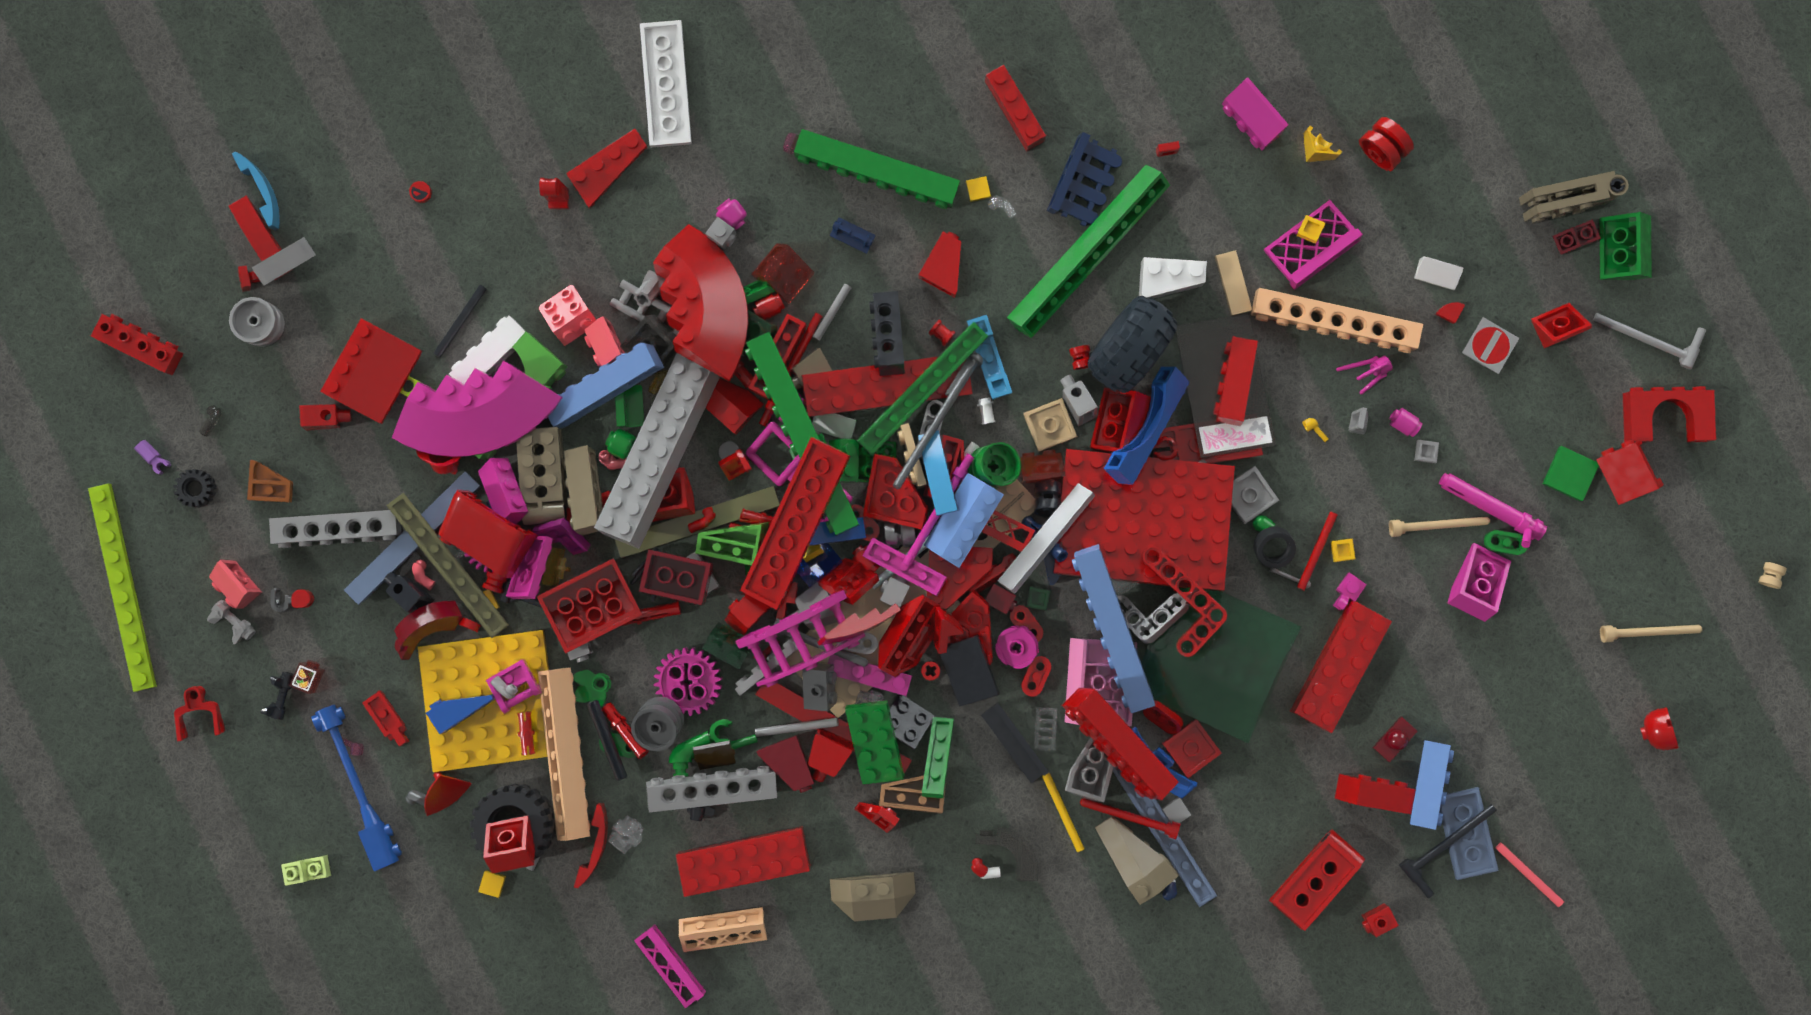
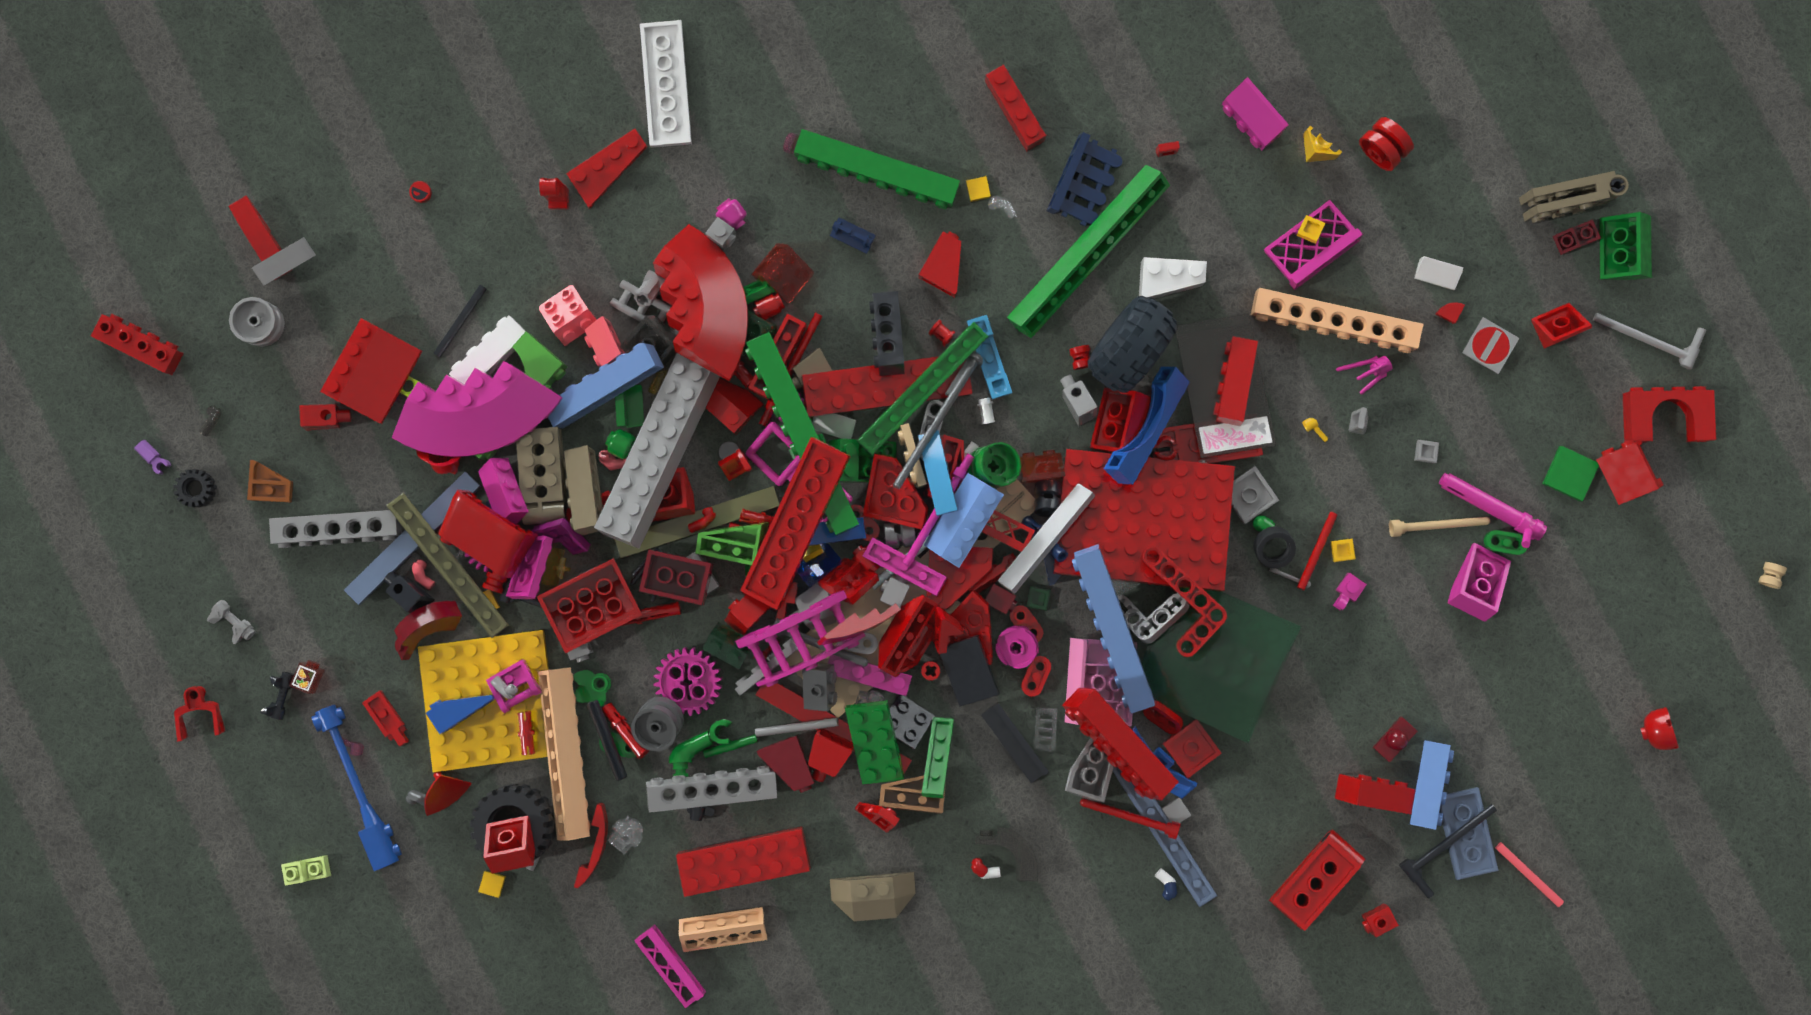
lime plate [88,483,157,692] -> none
coral slope [209,560,262,609] -> none
dark azure slope [232,152,279,230] -> none
red tile [238,265,260,292] -> none
leg [270,588,314,612] -> none
red tile [458,617,480,632] -> none
dark brown piece [693,741,736,770] -> none
light grey bar [813,284,851,341] -> none
tan tile [1023,398,1078,452] -> none
yellow bar [1042,772,1085,852] -> none
dark tan wedge [1095,816,1179,905] -> none
tan tile [1215,250,1252,316] -> none
red brick [1290,601,1392,733] -> none
dark pink brick [1389,408,1422,437] -> none
tan piece [1600,625,1702,643] -> none

